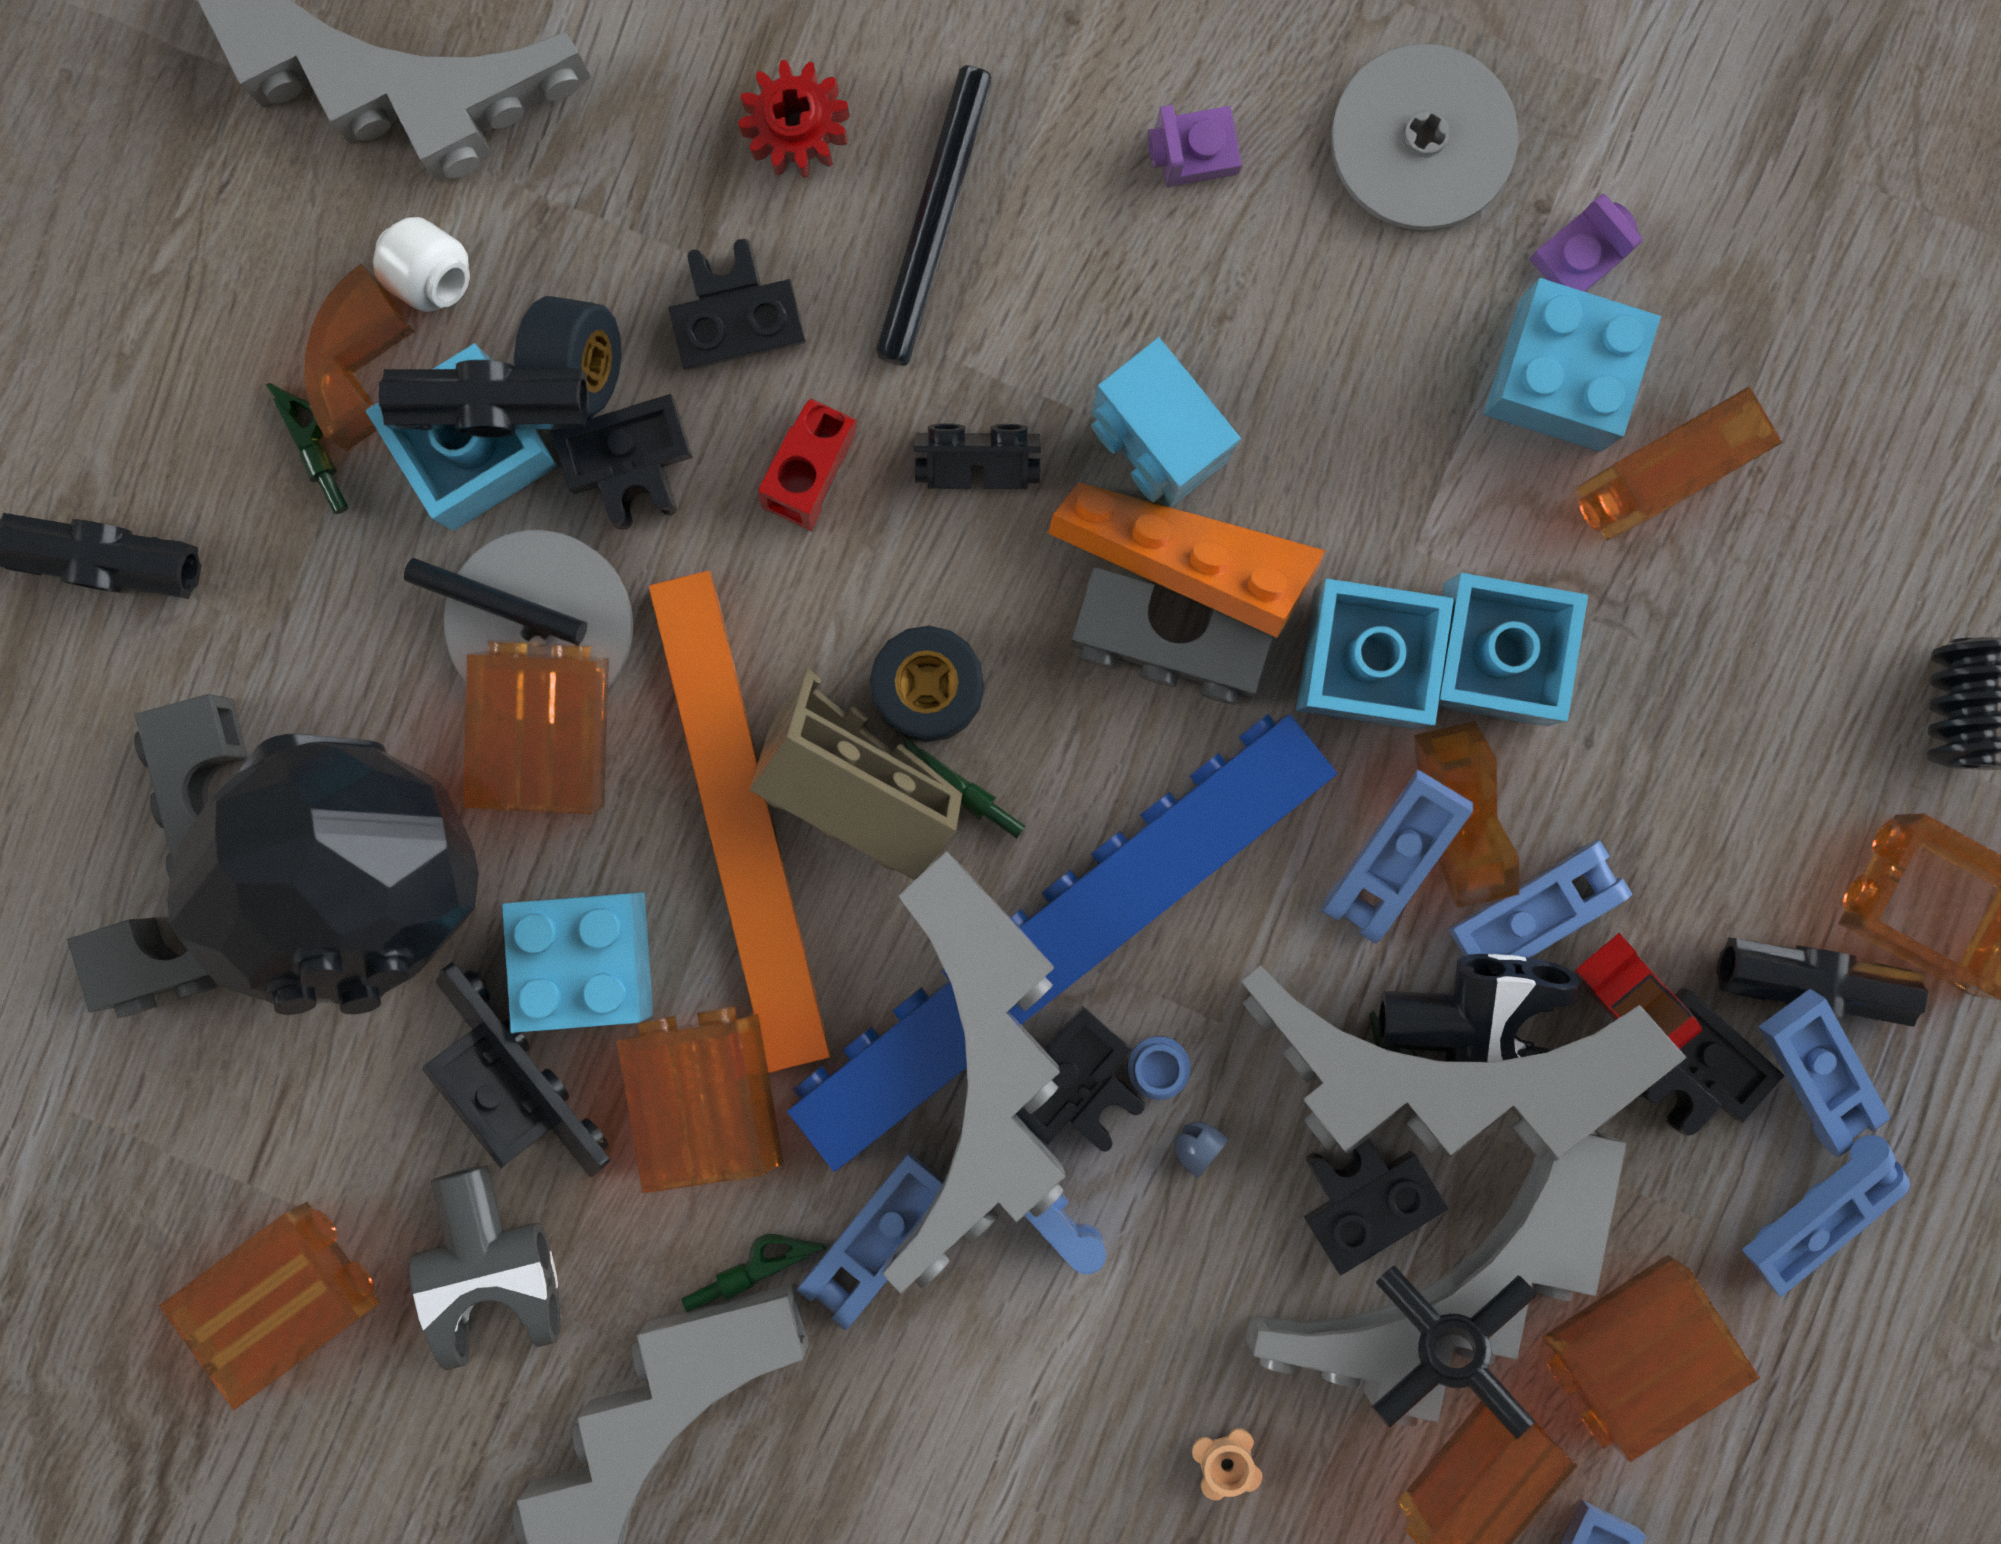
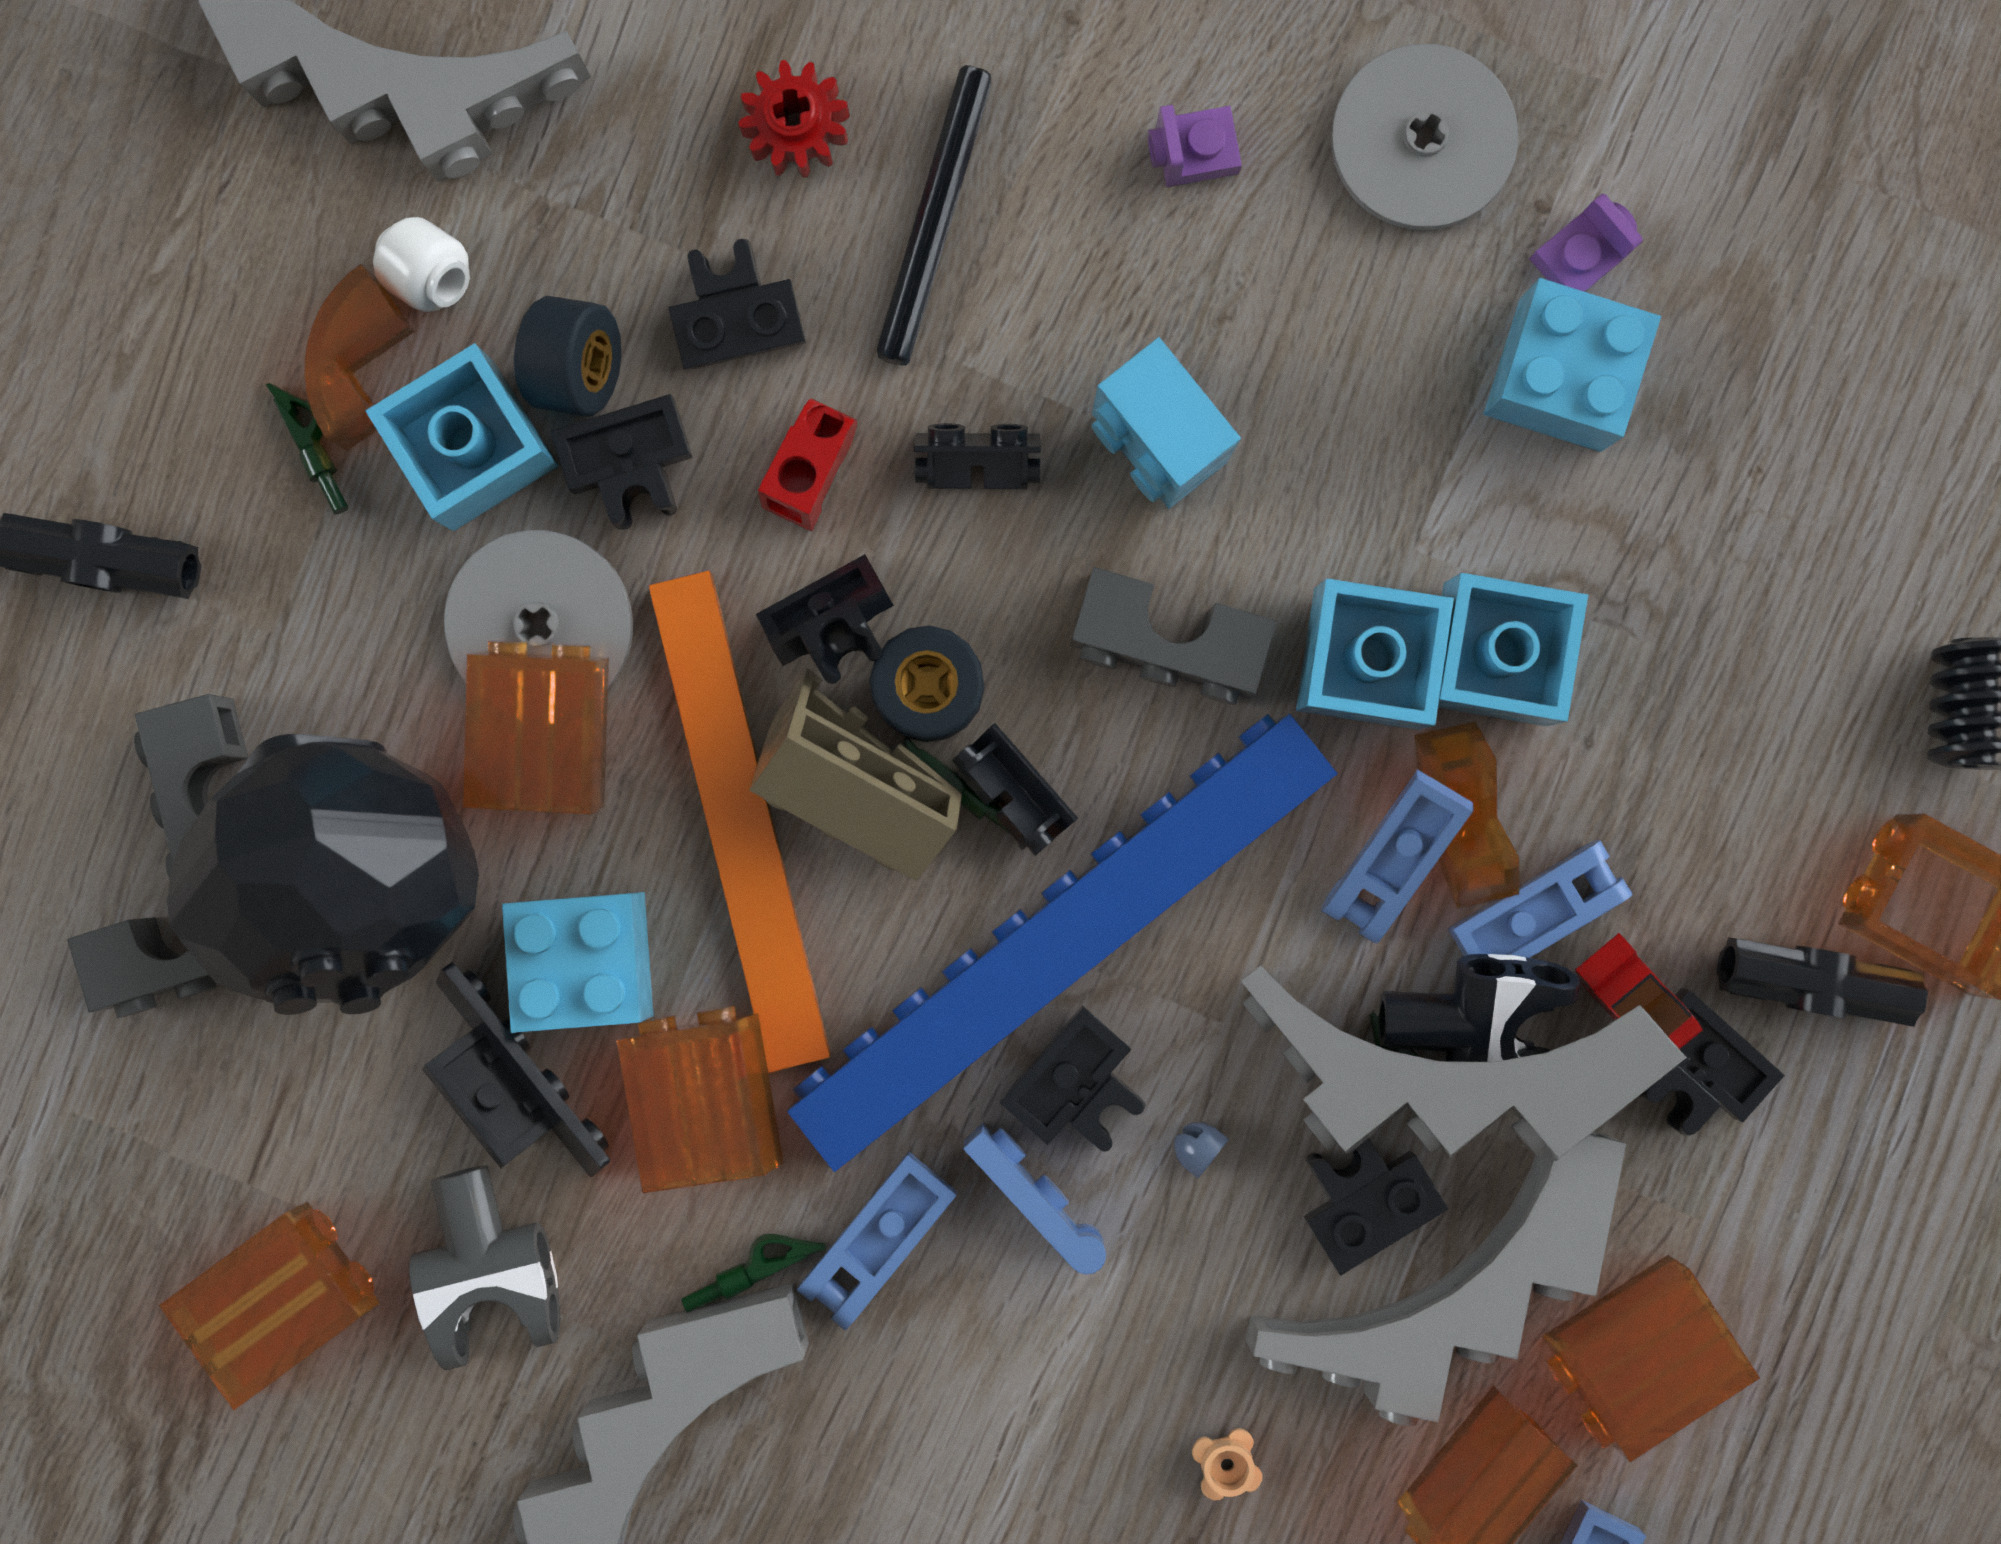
black piece [379,360,589,438] -> none
black bar [404,558,587,645] -> none
light grey arch [883,851,1066,1294] -> none
orange wing [1048,482,1326,638] -> none
medium blue plate [1127,1036,1191,1100] -> none
black bar [1372,1265,1537,1440] -> none
clear orange brick [1576,386,1783,541] -> none
medium blue plate [1742,1135,1910,1298] -> none
medium blue plate [1758,989,1890,1157] -> none
none -> black plate [756,554,894,684]
none -> black hinge [952,723,1078,856]

